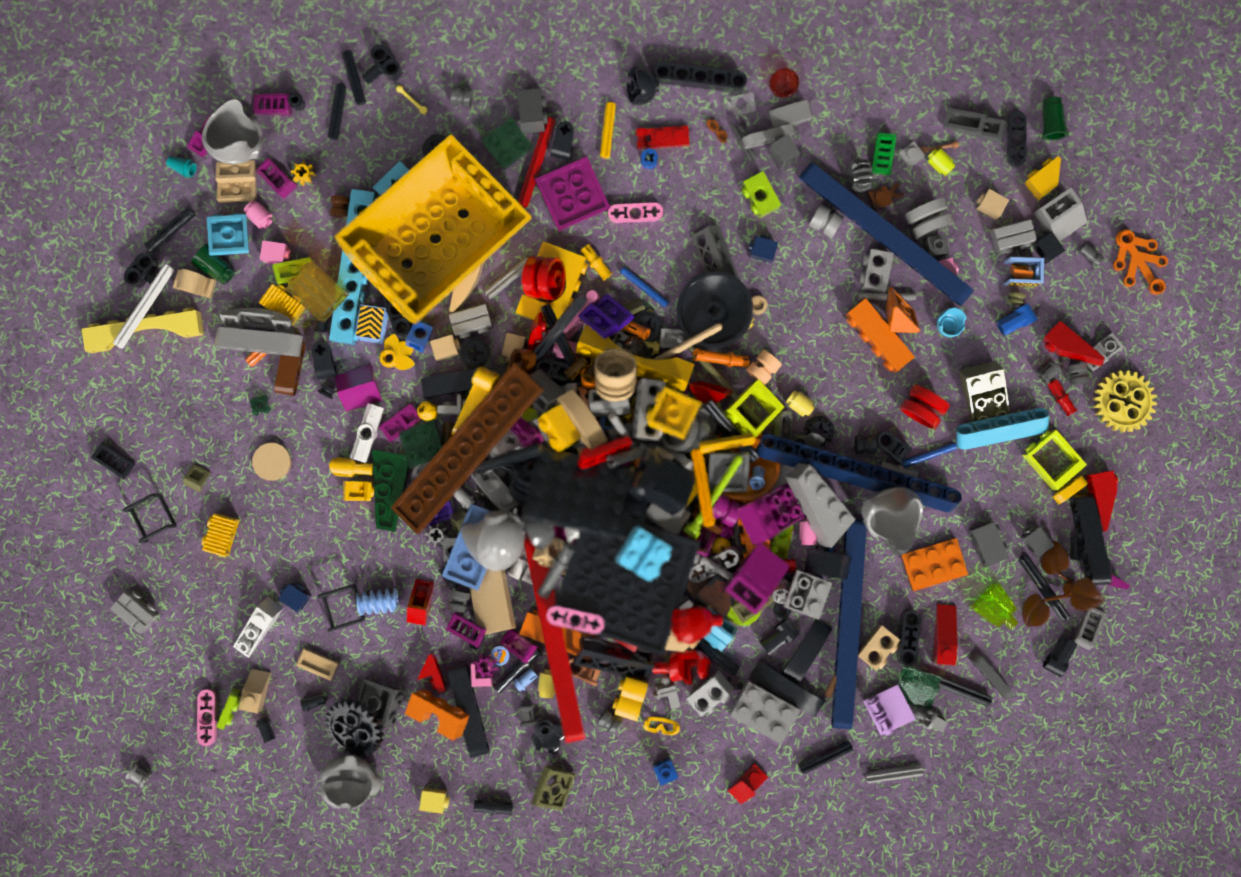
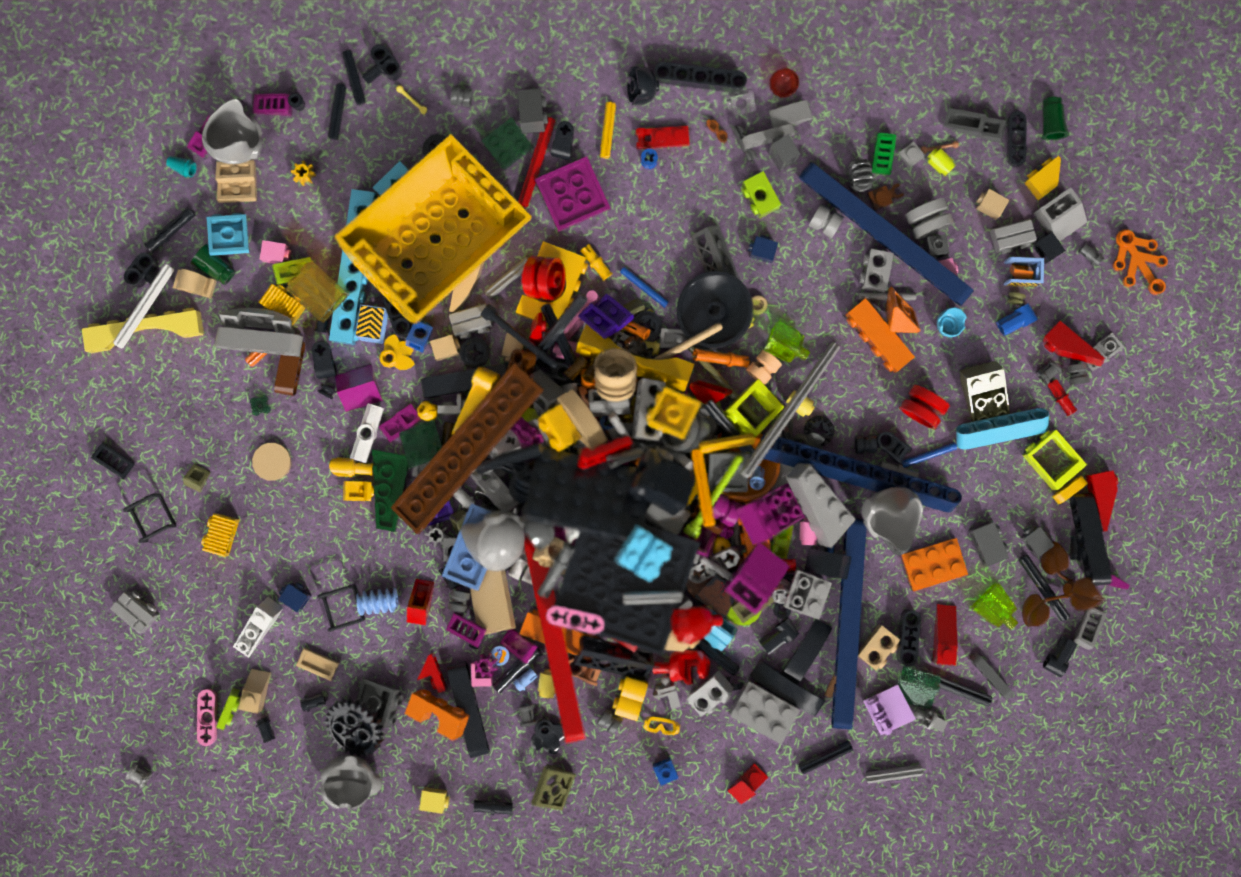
bright pink brick [244,201,273,229] -> none
magenta slope [255,157,297,199] -> none
reddish brown wheel [329,195,350,218] -> none
bright pink beam [608,203,663,223] -> none
light yellow gear [1092,370,1157,433] -> none
none -> black piece [480,304,558,368]
none -> light grey axle [623,591,682,604]
none -> light grey axle [740,342,840,478]
none -> clear neon green torso [763,318,810,363]

